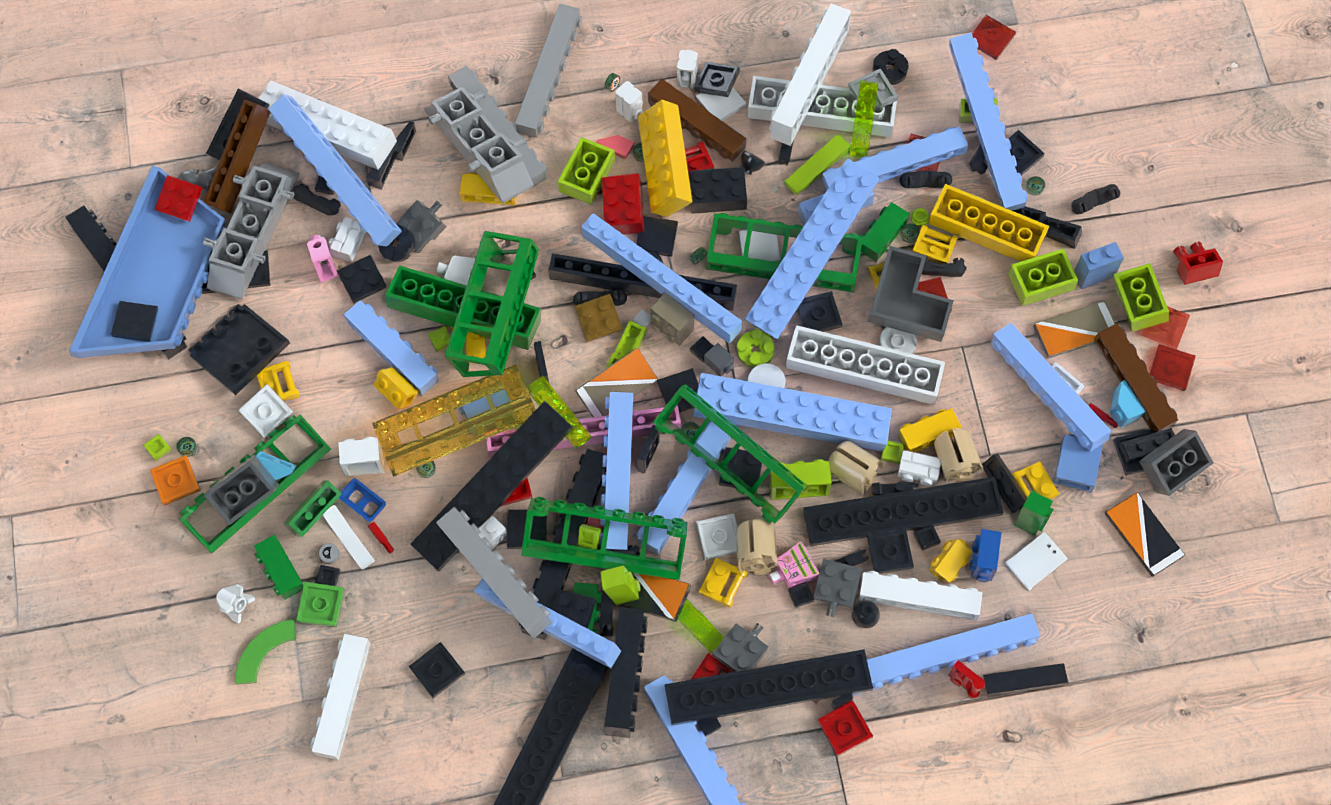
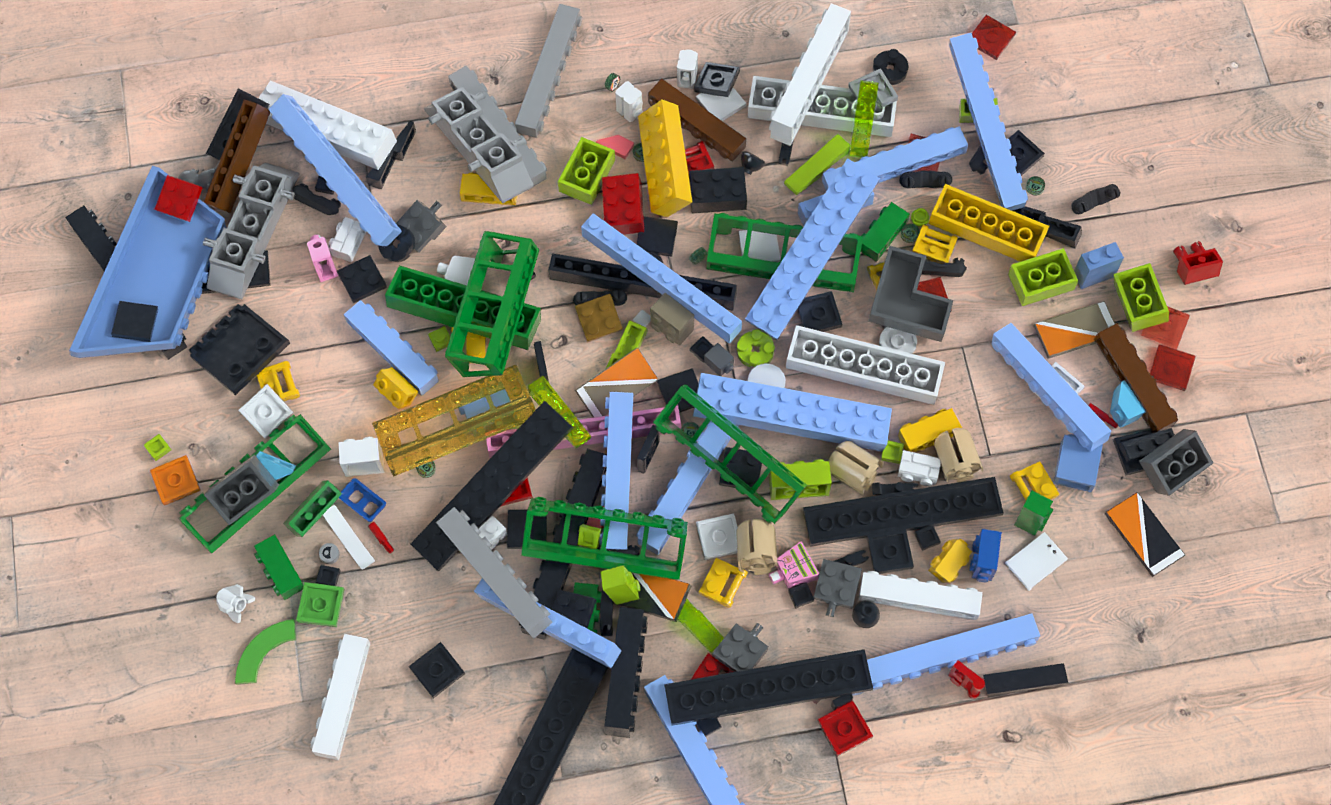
clear green tile [176,437,197,457] -> none
black plate [982,453,1027,513] -> none

